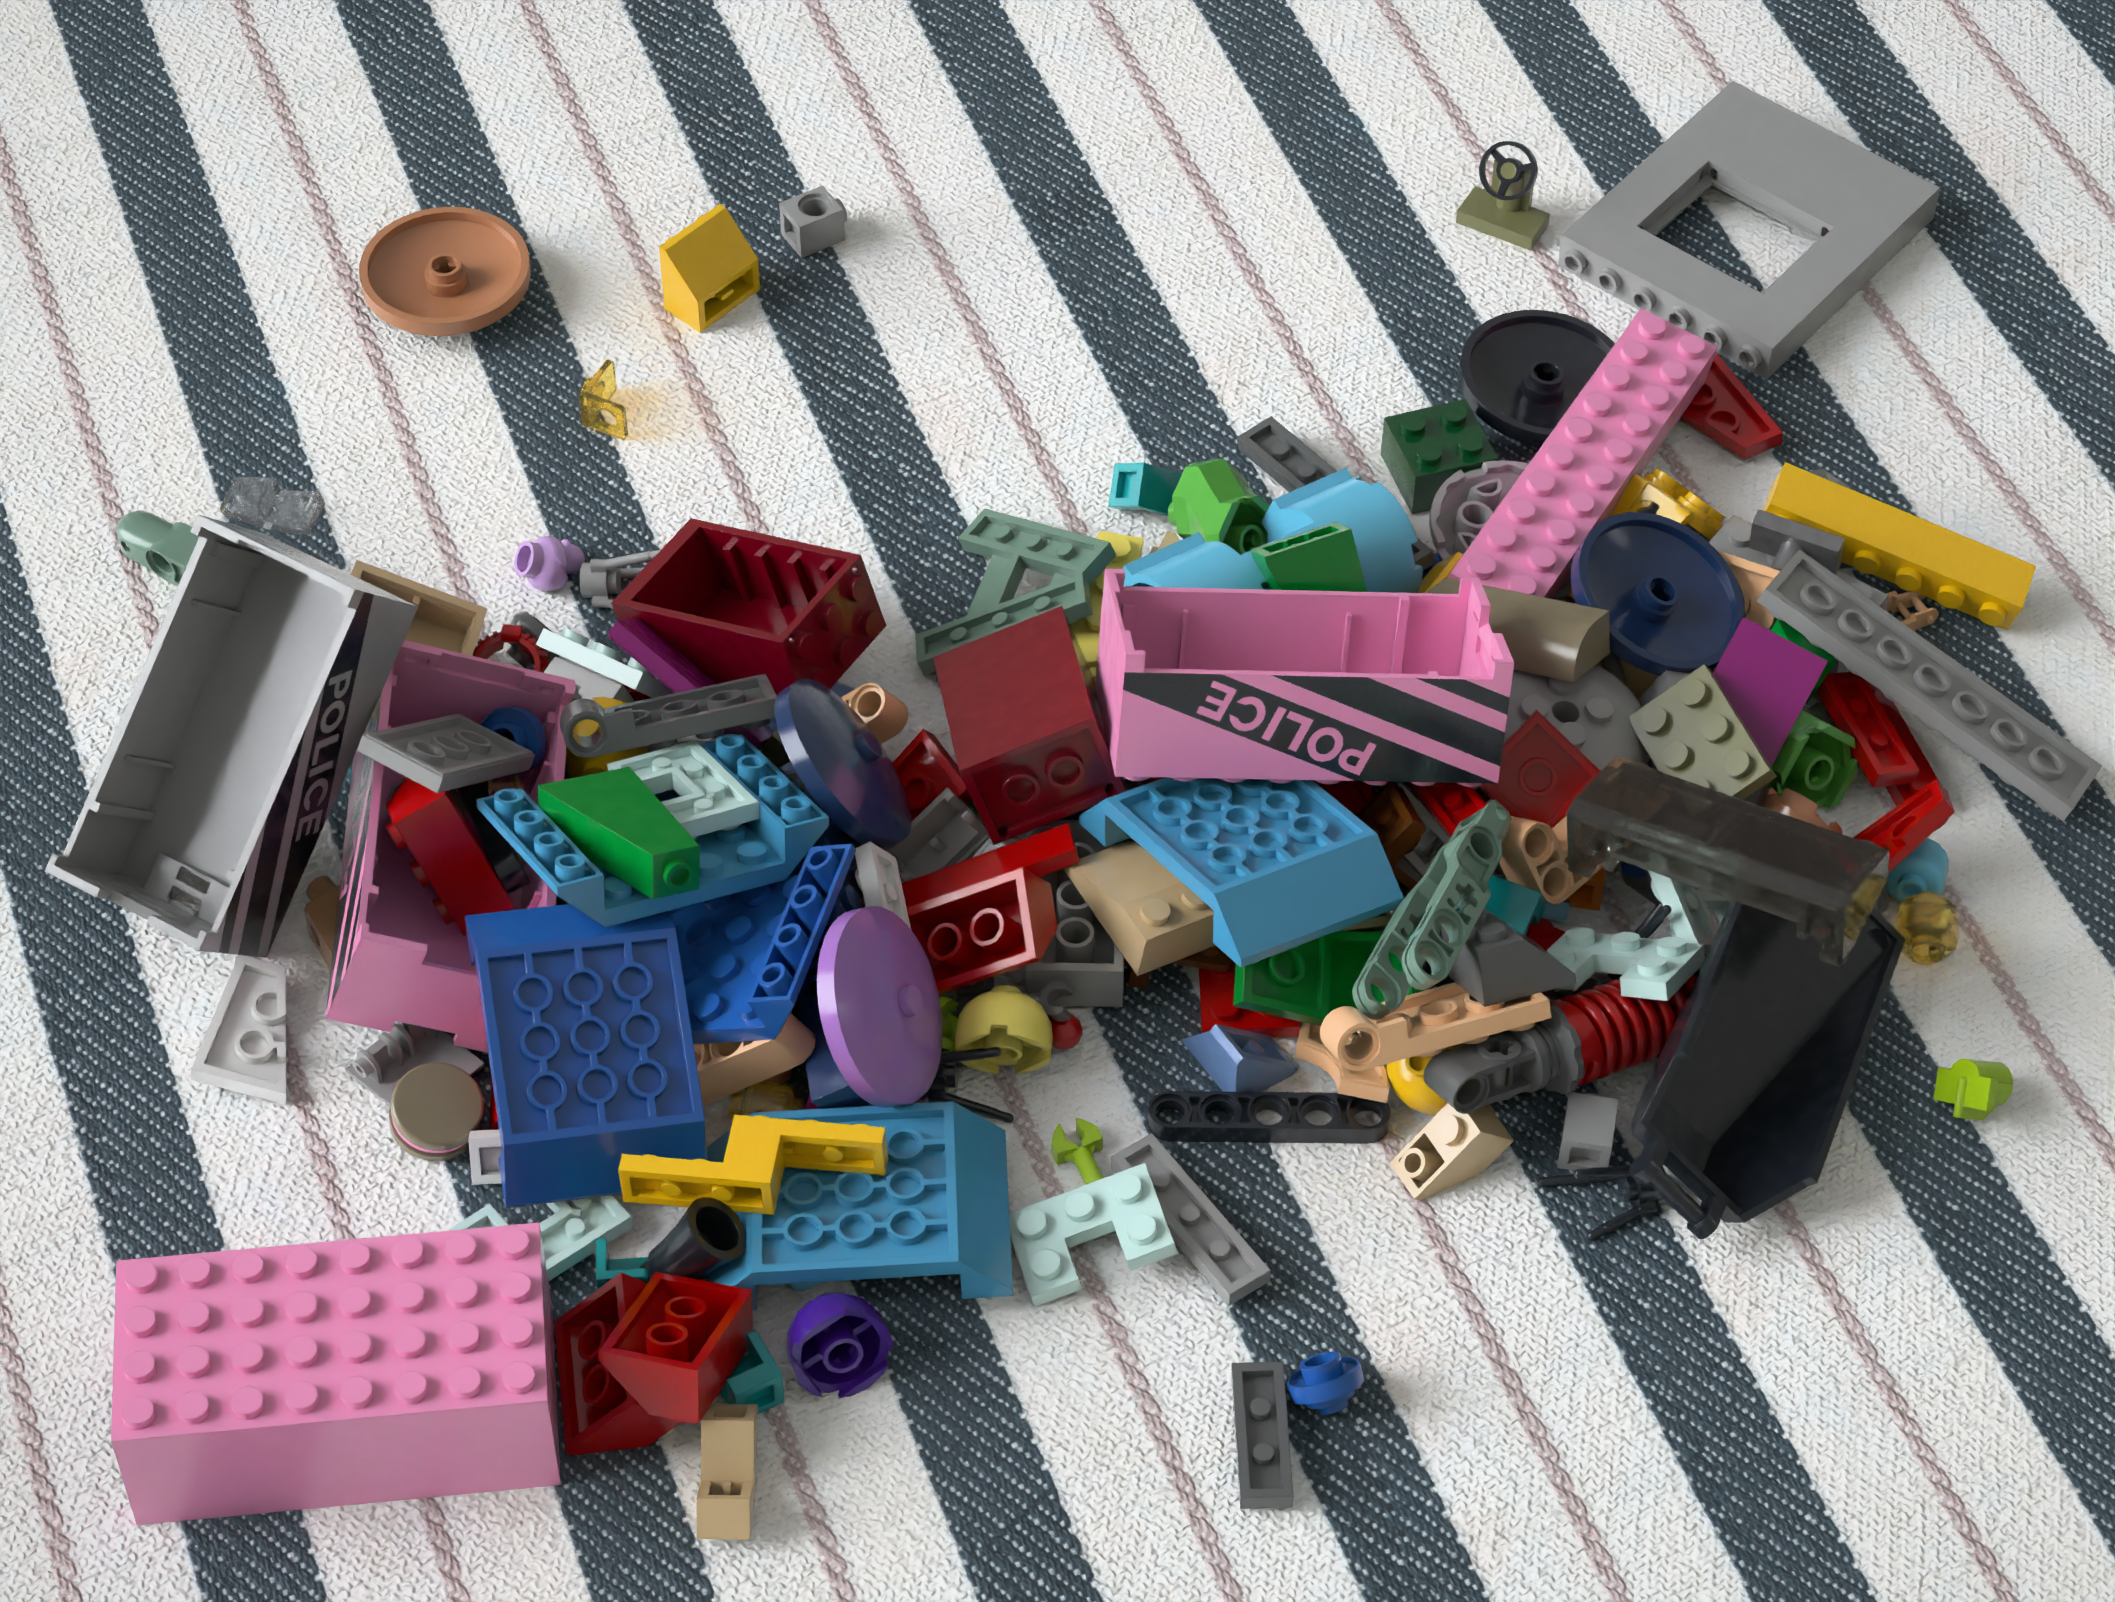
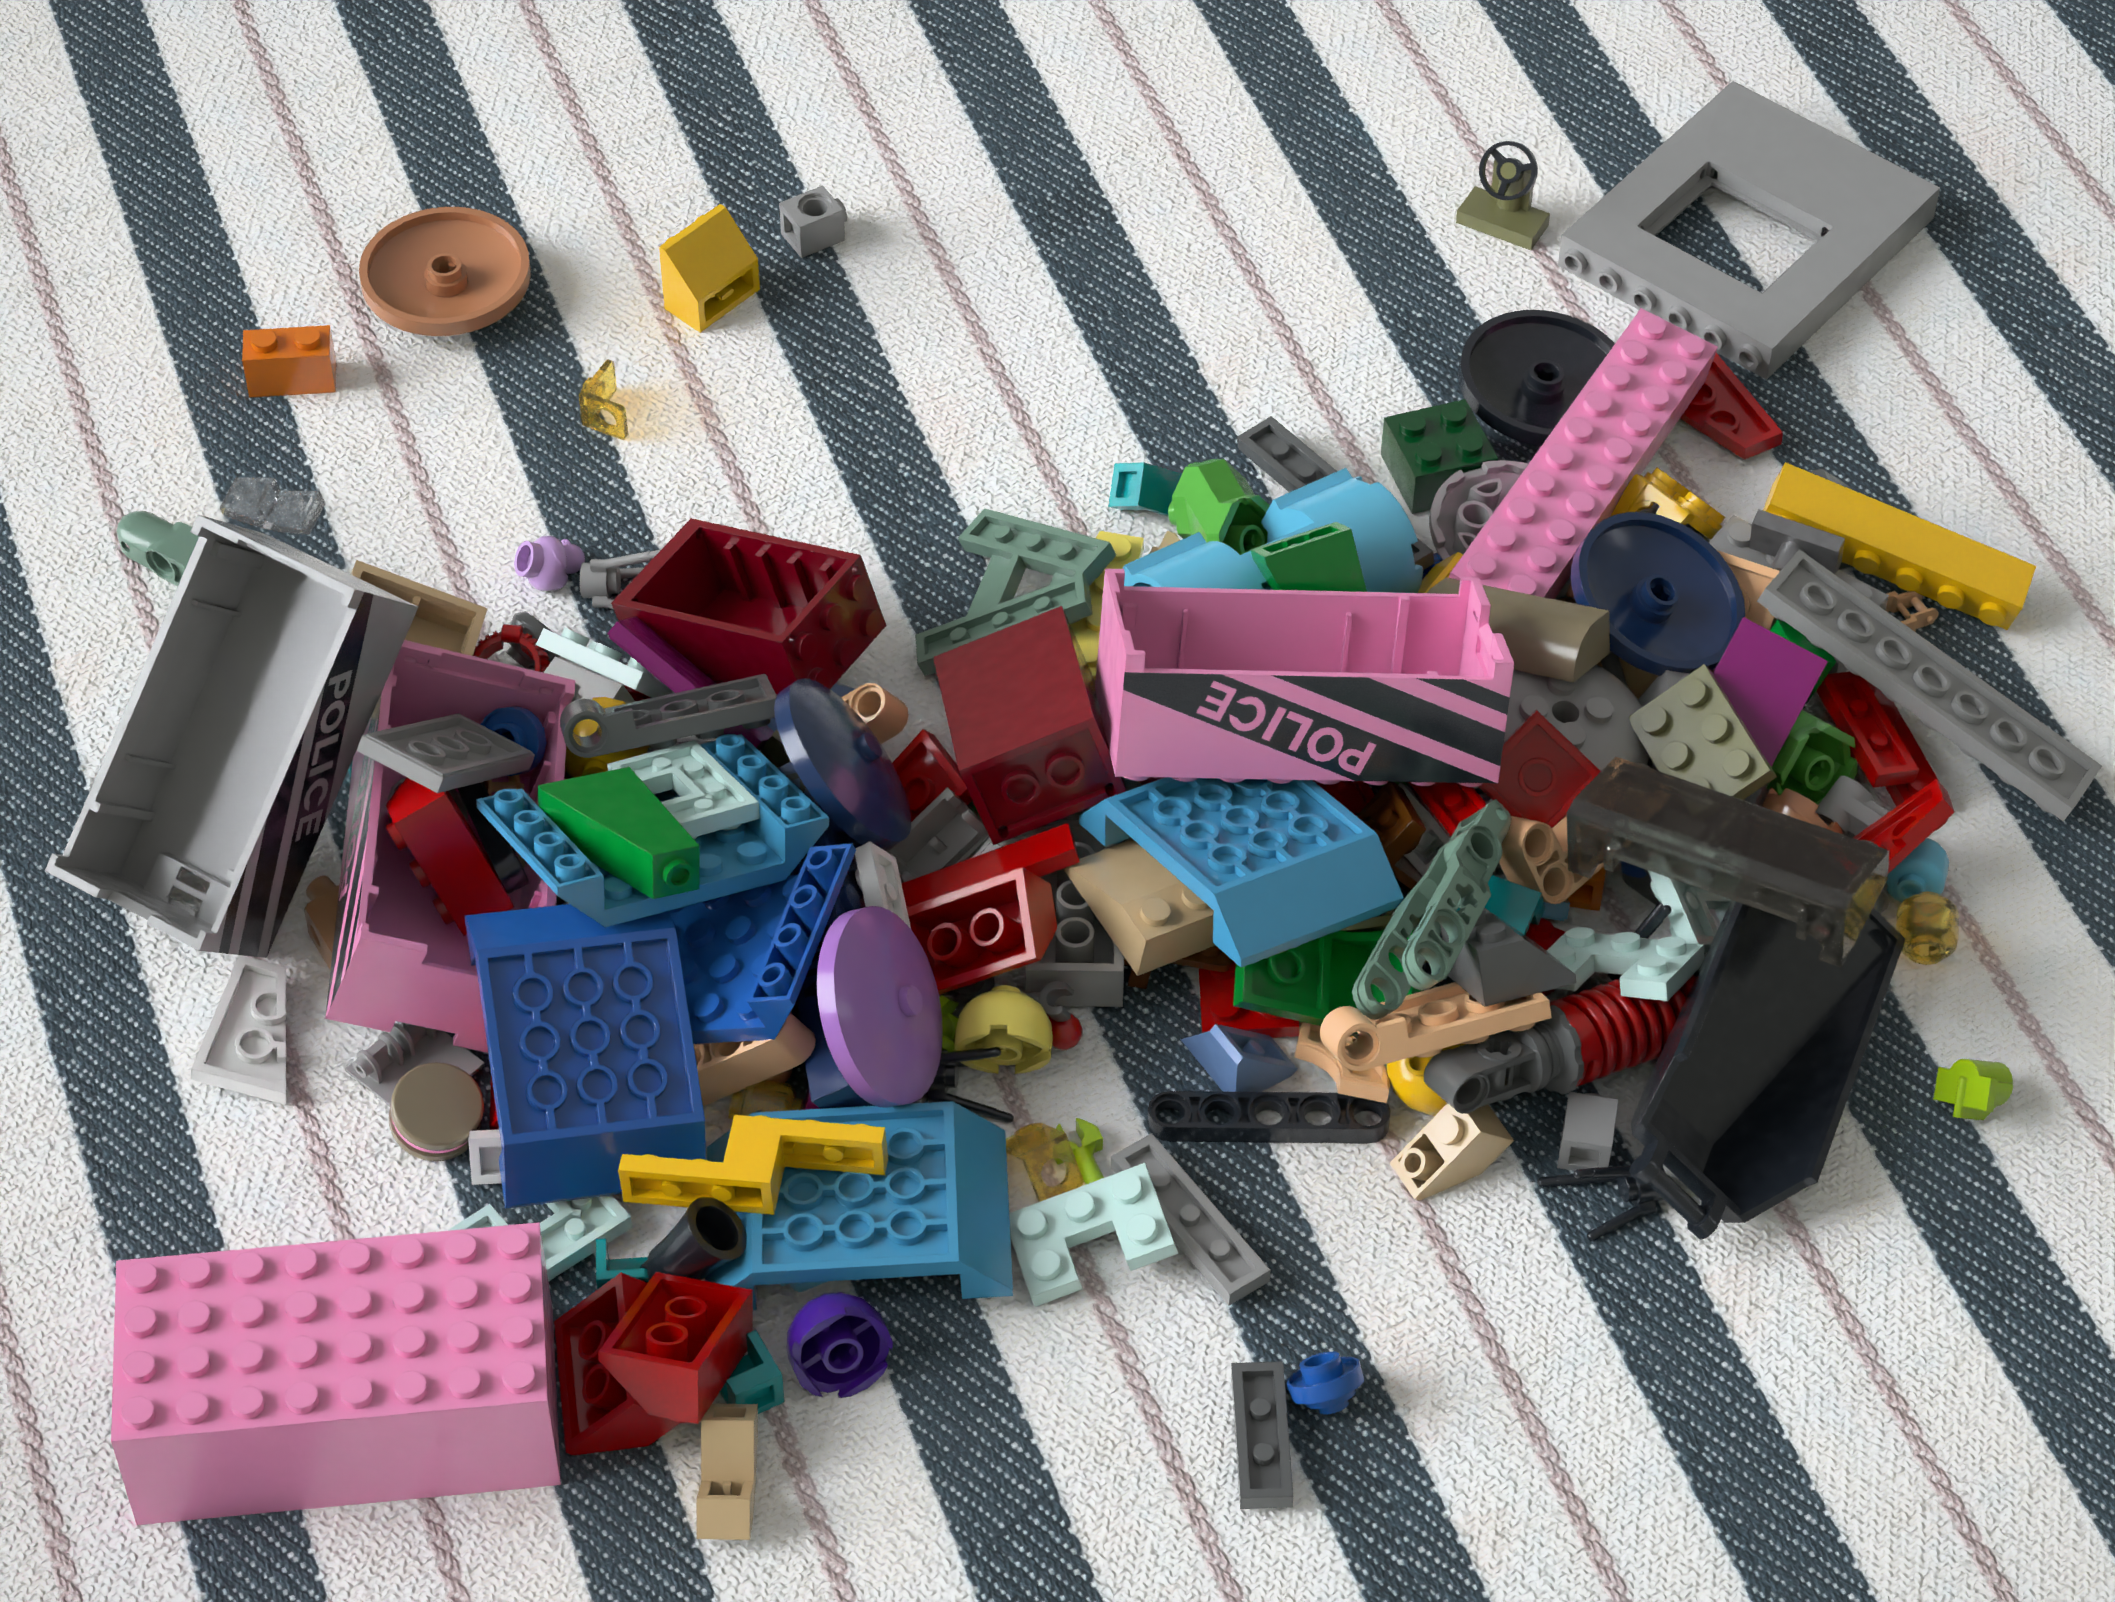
none -> orange brick [242,325,336,398]
none -> clear yellow bracket [1006,1123,1084,1202]
none -> light grey piece [1816,776,1889,839]

